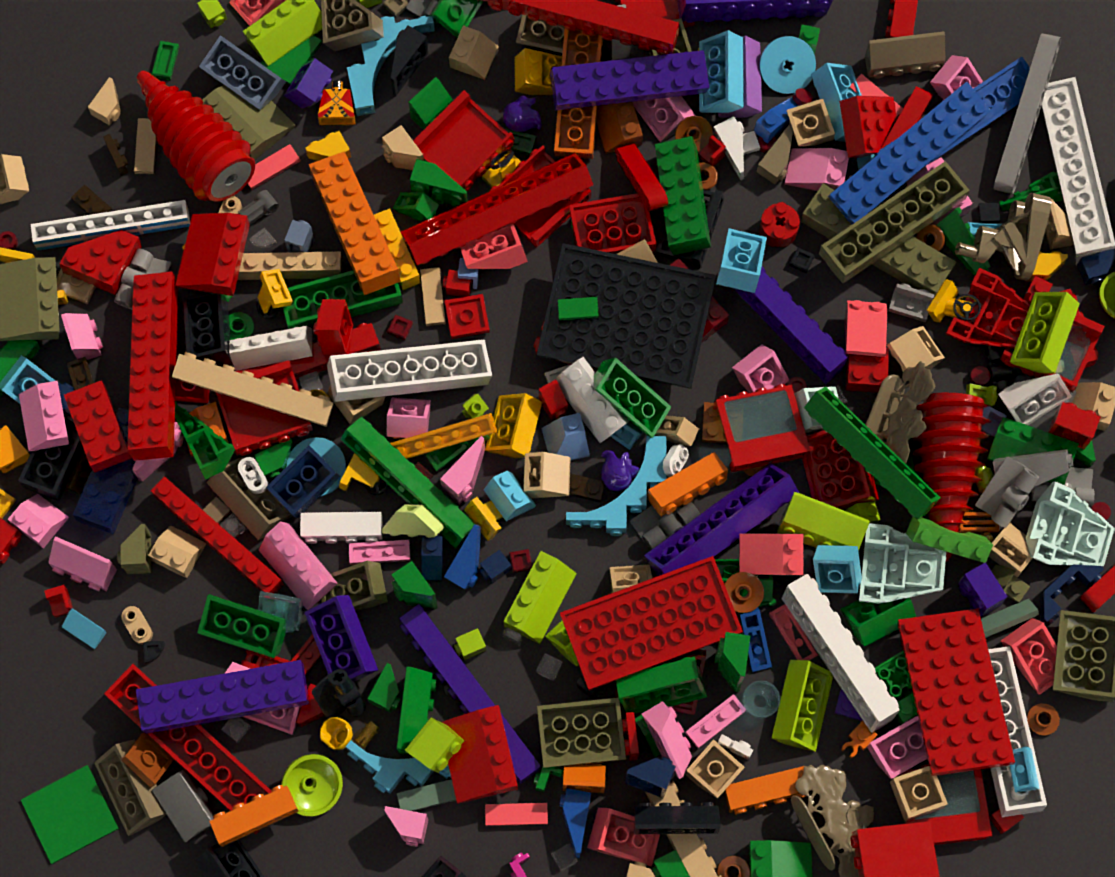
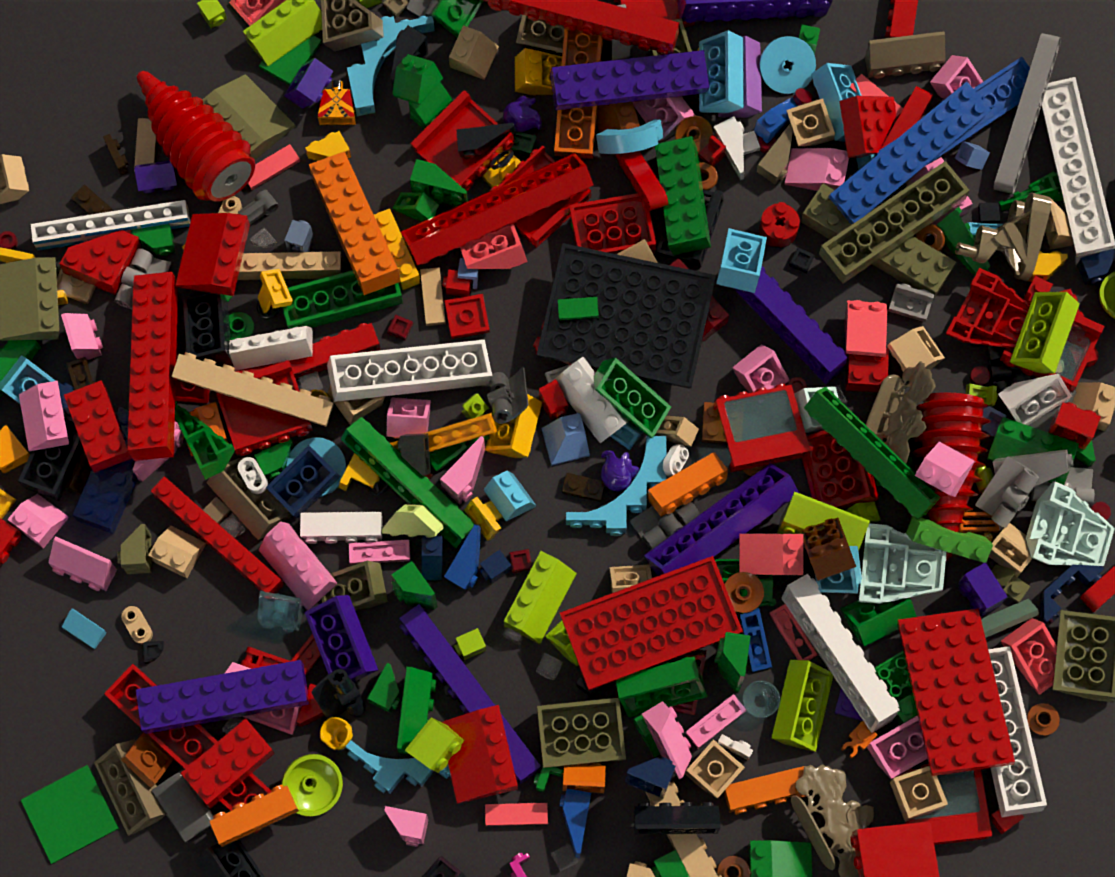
red panel [44,585,73,617] -> none
tan slope [88,77,121,125] -> none
green tile [152,41,179,80] -> none
green slope [197,594,286,658] -> none
sand blue slope [199,35,286,110] -> none
red brick [314,299,353,355] -> none
clear yellow pin [355,721,379,748] -> none
tan slope [382,125,424,170] -> none
sand green tile [397,779,456,811] -> none
tan slope [524,452,570,498] -> none
coral slope [587,808,660,867] -> none
red plate [622,712,639,761] -> none
yellow piece [927,279,981,323] -> none
medium azure slope [1010,746,1040,792] -> none
none -> green slope [131,224,175,256]
none -> dark purple brick [134,160,178,193]
none -> red brick [181,718,275,808]
none -> green slope [393,54,443,105]
none -> pearl dark grey slope [398,433,431,475]
none -> black slope [456,123,516,159]
none -> dark grey panel [487,366,529,424]
none -> medium azure arch [596,119,663,154]
none -> reddish brown slope [800,517,856,581]
none -> bright pink slope [915,442,975,497]
none -> medium blue panel [955,141,990,170]

